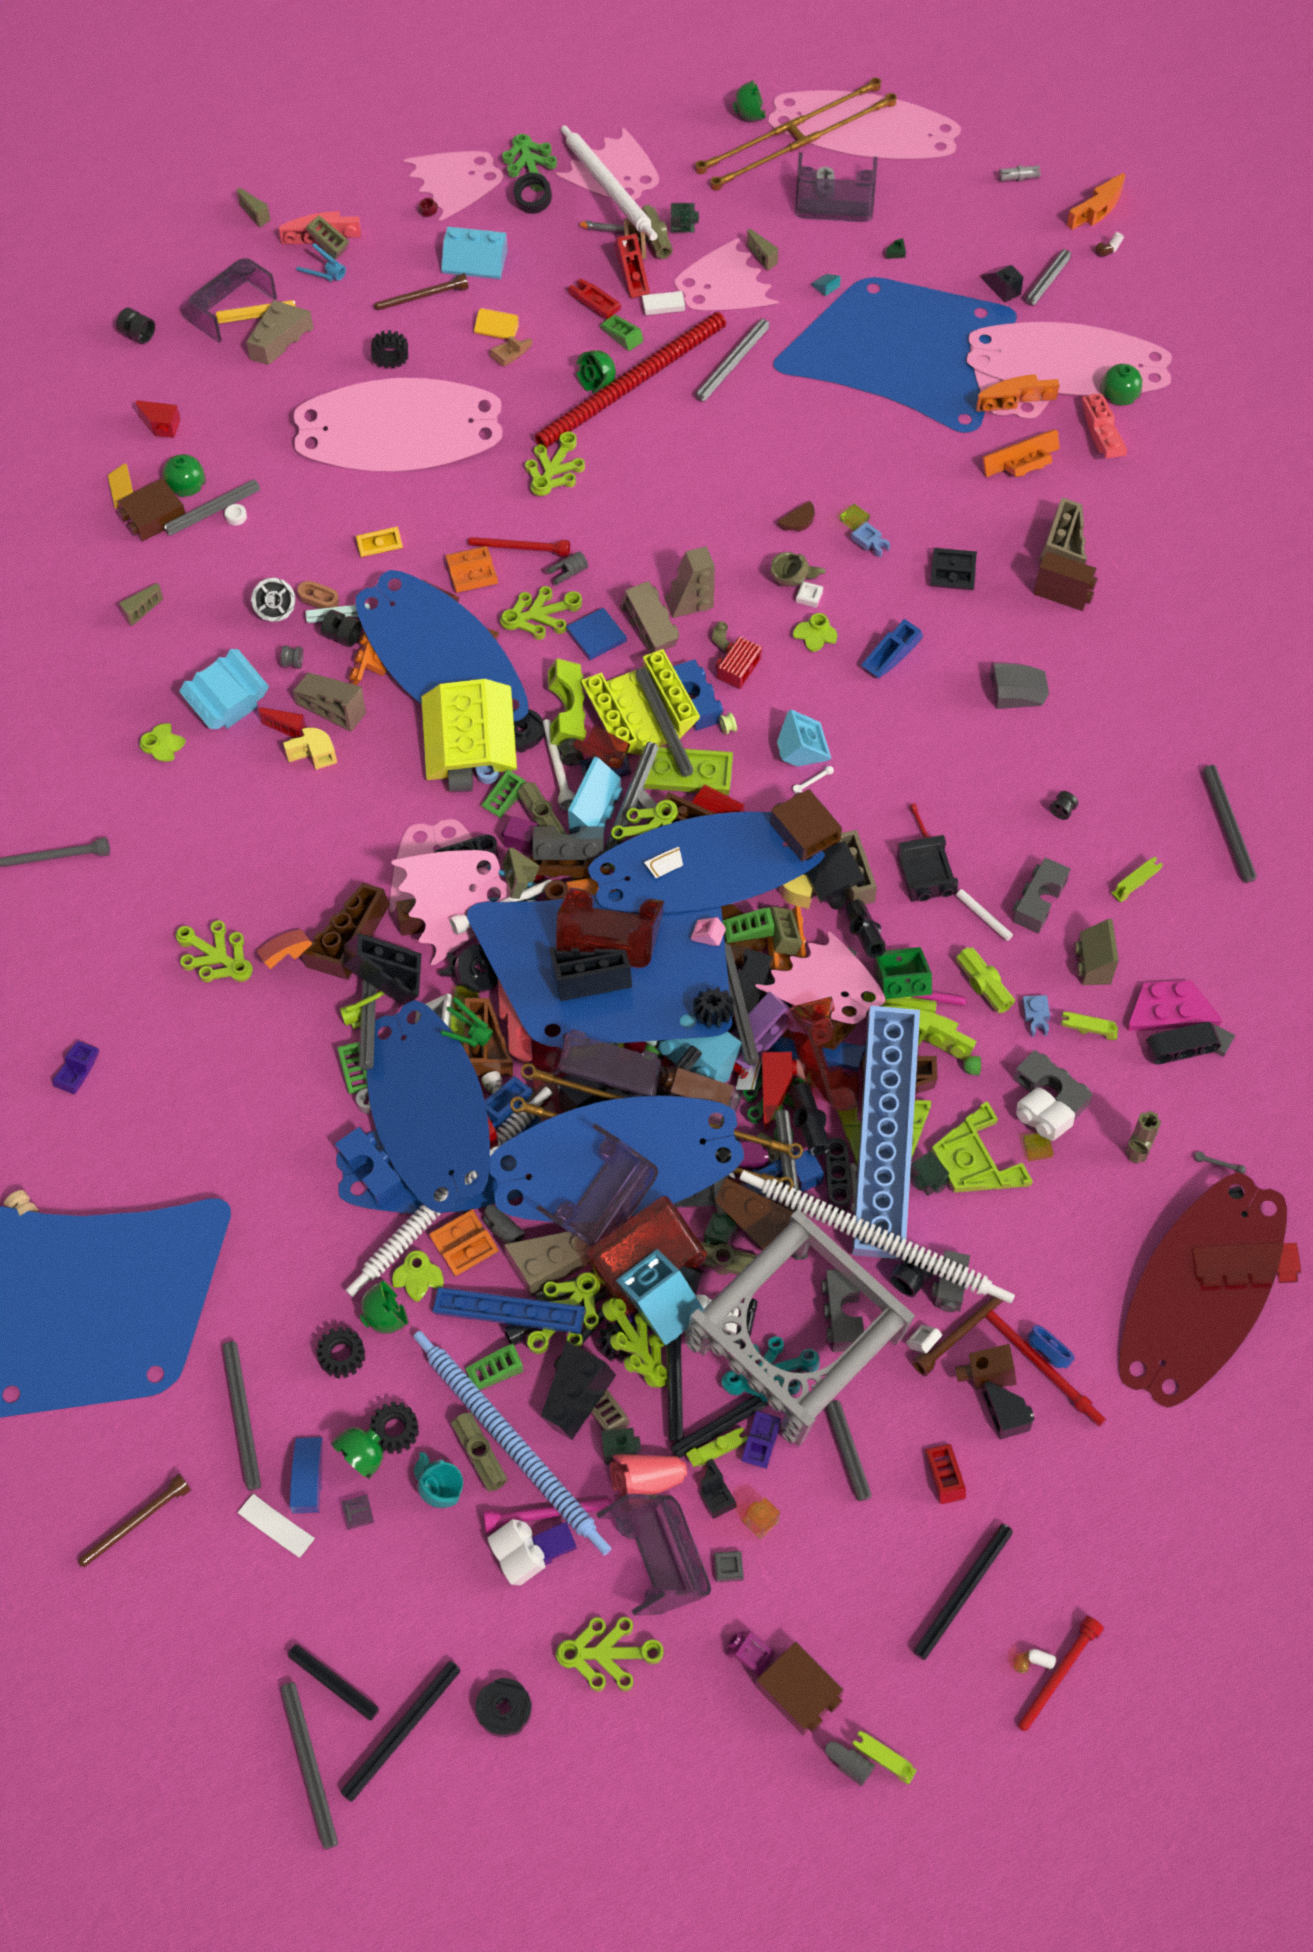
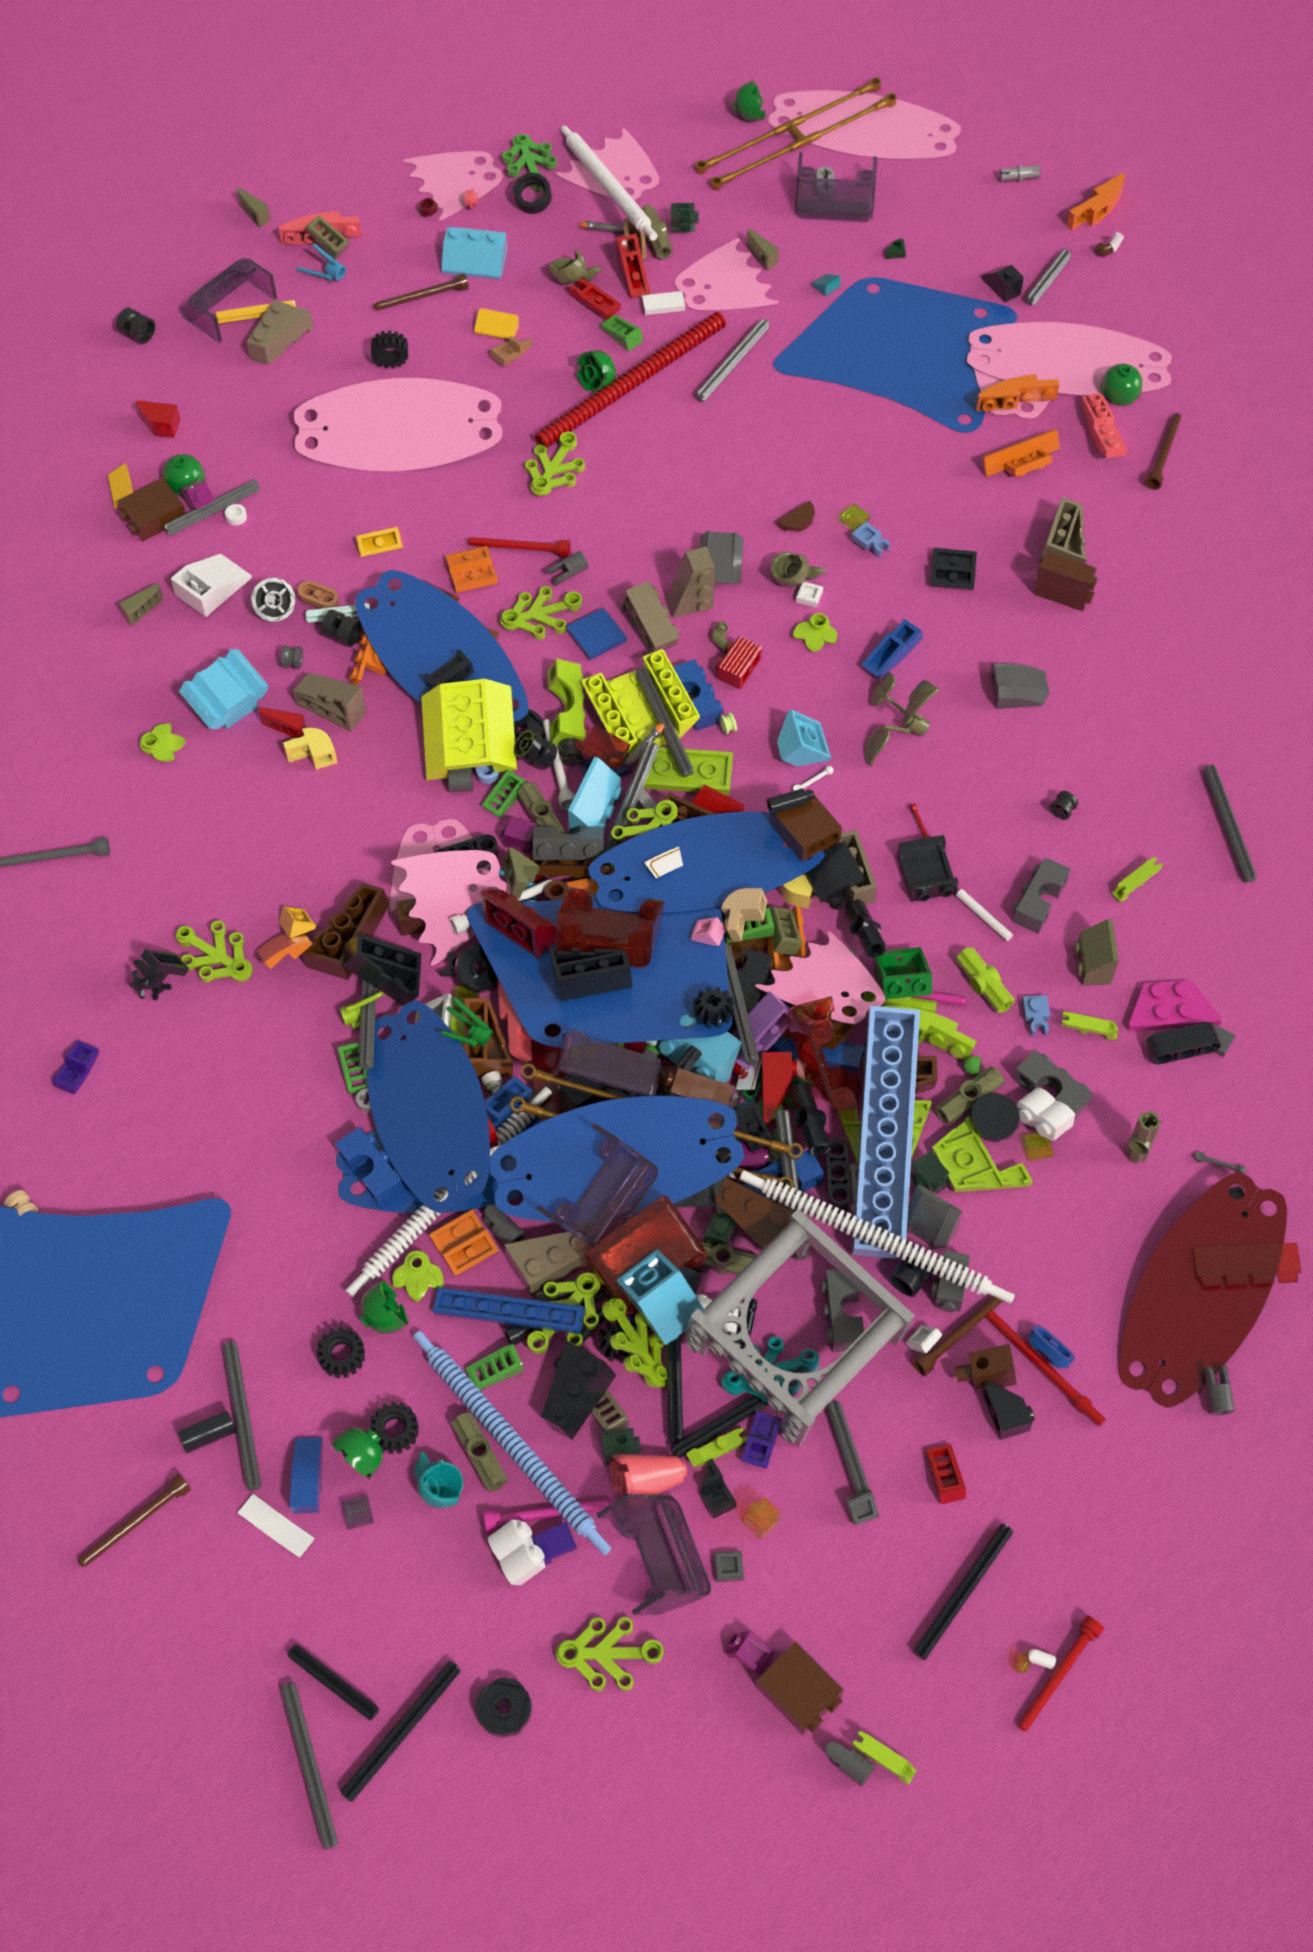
none -> black piece [129,949,190,1001]
none -> white slope [171,554,252,617]
none -> black brick [178,1411,236,1454]
none -> magenta brick [180,479,215,510]
none -> yellow slope [279,906,316,938]
none -> black hinge [423,649,475,690]
none -> coral plate [465,188,478,209]
none -> dark red slope [481,890,557,959]
none -> black wheel [514,730,557,770]
none -> olive hair [550,250,601,284]
none -> flat silver piece [625,724,664,765]
none -> dark grey slope [700,531,744,584]
none -> tan brick [721,888,767,942]
none -> black slope [732,1097,773,1153]
none -> black cylinder [766,788,815,815]
none -> dark grey tile [845,1489,879,1525]
none -> olive plant [864,672,939,767]
none -> dark grey slope [907,1185,962,1249]
none -> olive piece [935,1066,1005,1125]
none -> black tile [969,1093,1020,1142]
none -> reddish brown piece [1145,413,1181,490]
none -> dark grey hinge [1204,1365,1235,1415]

